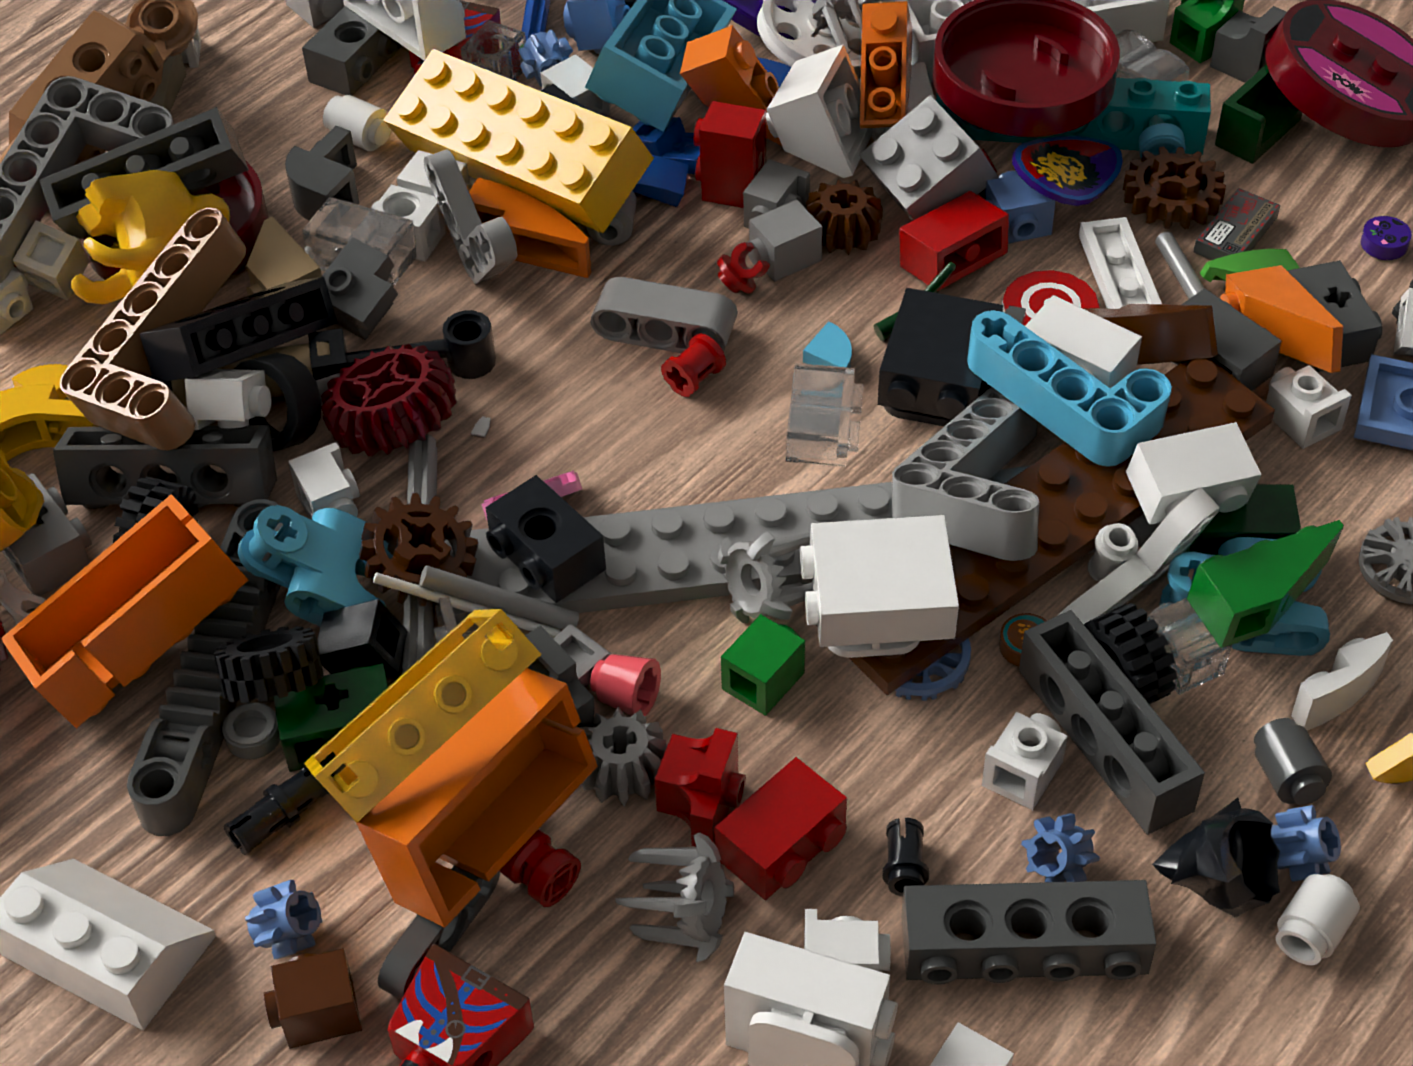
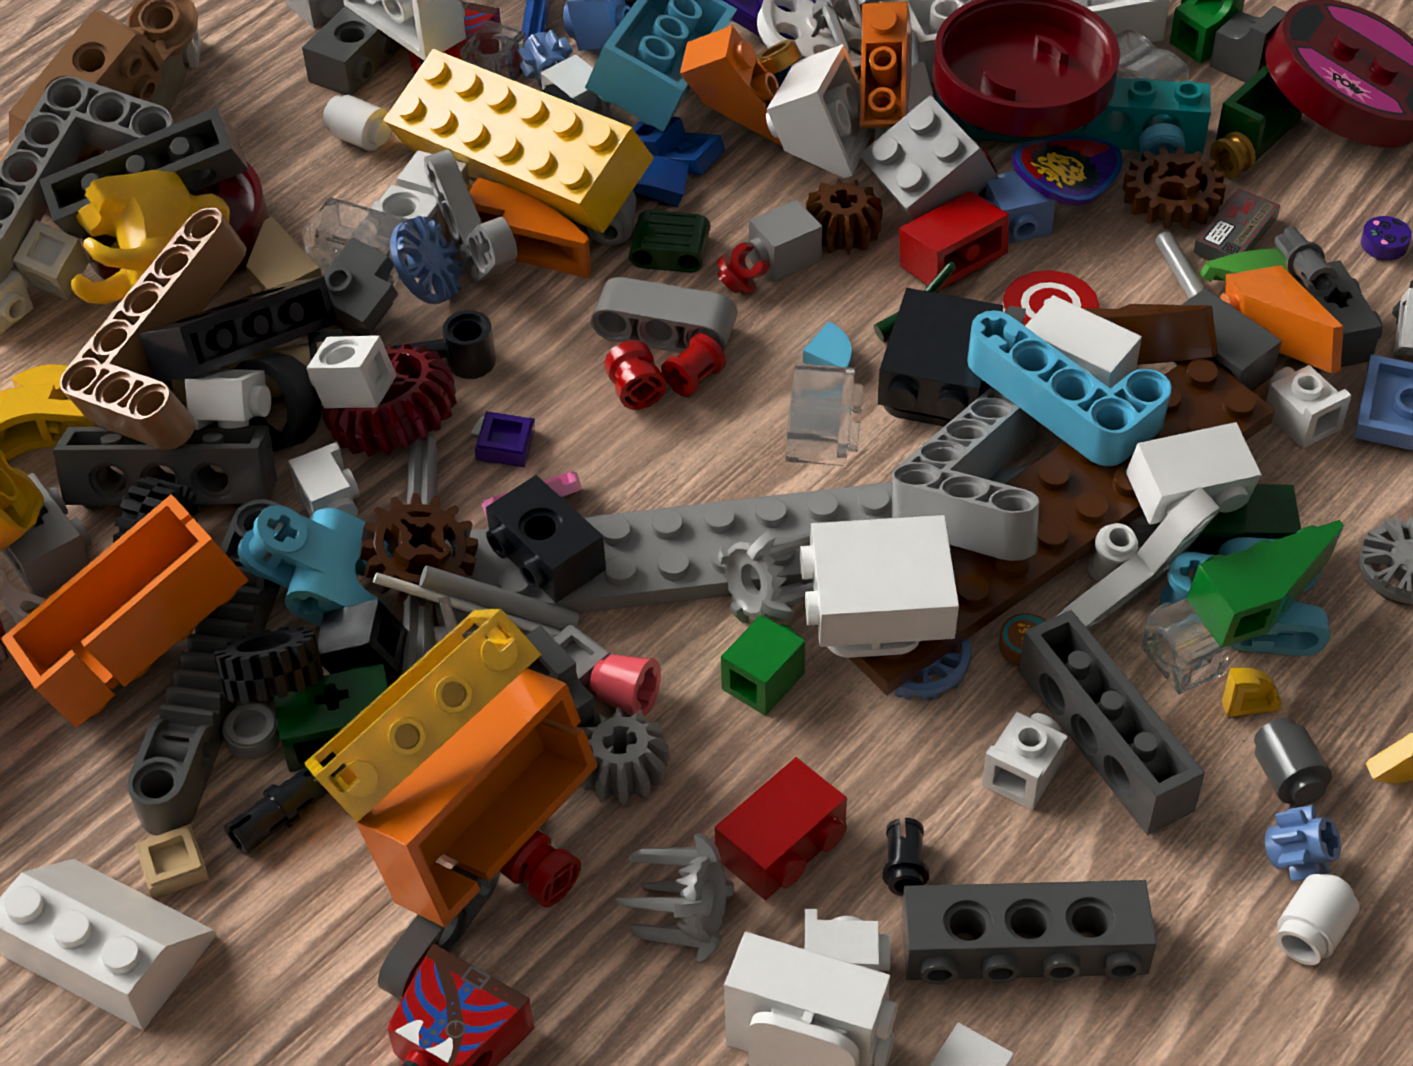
medium blue gear [245,880,322,960] -> none
reddish brown brick [264,948,362,1049] -> none
dark grey brick [285,126,360,230] -> none
red brick [654,728,746,847] -> none
red brick [693,101,767,208] -> none
light grey brick [743,159,810,228] -> none
medium blue gear [1021,813,1100,882] -> none
white plate [1079,217,1162,309] -> none
black tyre [1084,603,1177,704] -> none
black hair [1152,798,1280,917] -> none
white slope [1291,632,1393,731] -> none
none -> tan tile [135,824,210,900]
none -> white brick [306,335,397,408]
none -> medium blue wheel [390,216,464,304]
none -> dark purple tile [475,411,535,467]
none -> red wheel [604,340,666,410]
none -> dark green piece [628,210,711,273]
none -> pearl gold tile [757,39,802,74]
none -> pearl gold bush [1210,131,1256,179]
none -> yellow tile [1221,667,1282,717]
none -> dark grey axle [1275,227,1338,296]

